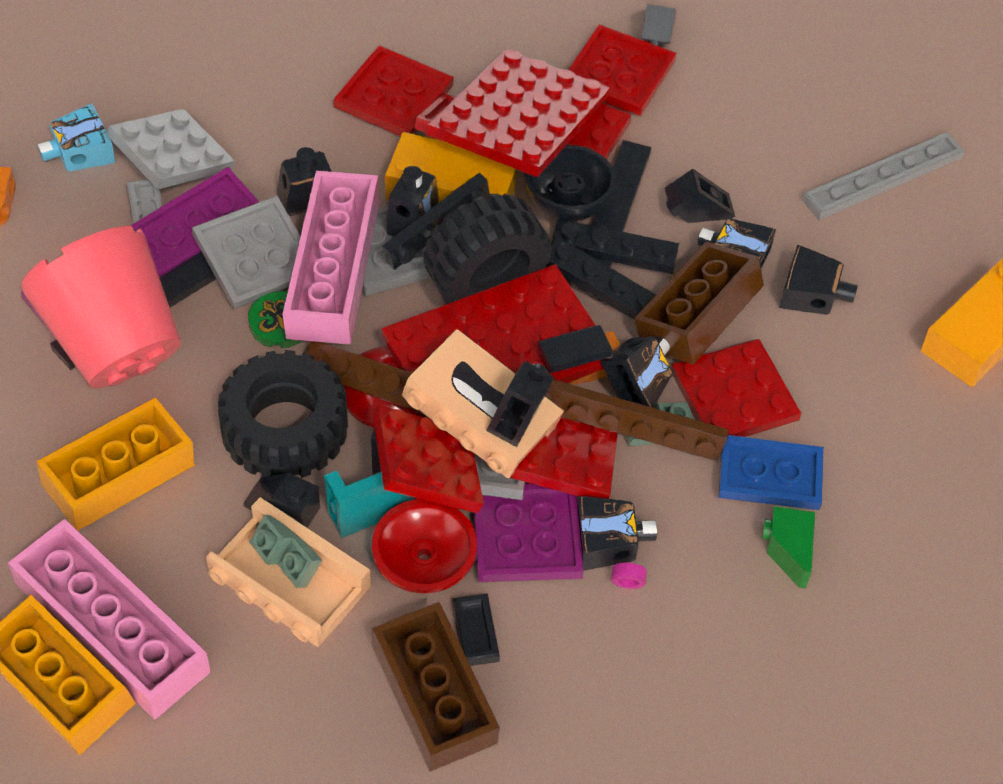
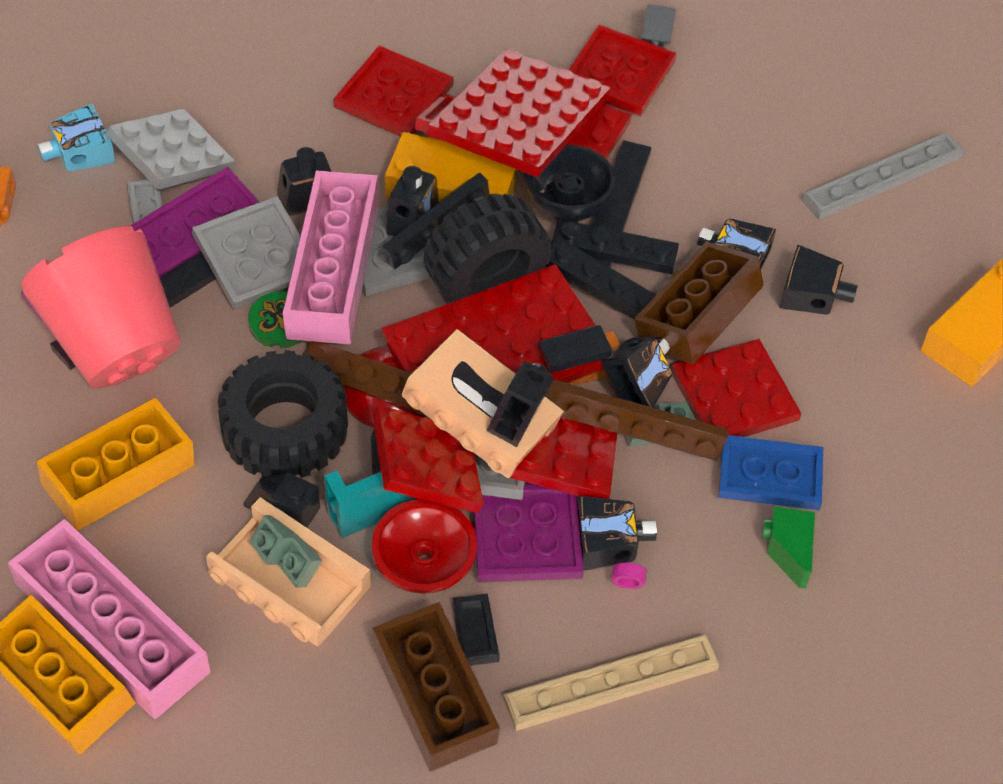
black slope [665,169,735,223] -> none
none -> tan tile [504,634,720,731]

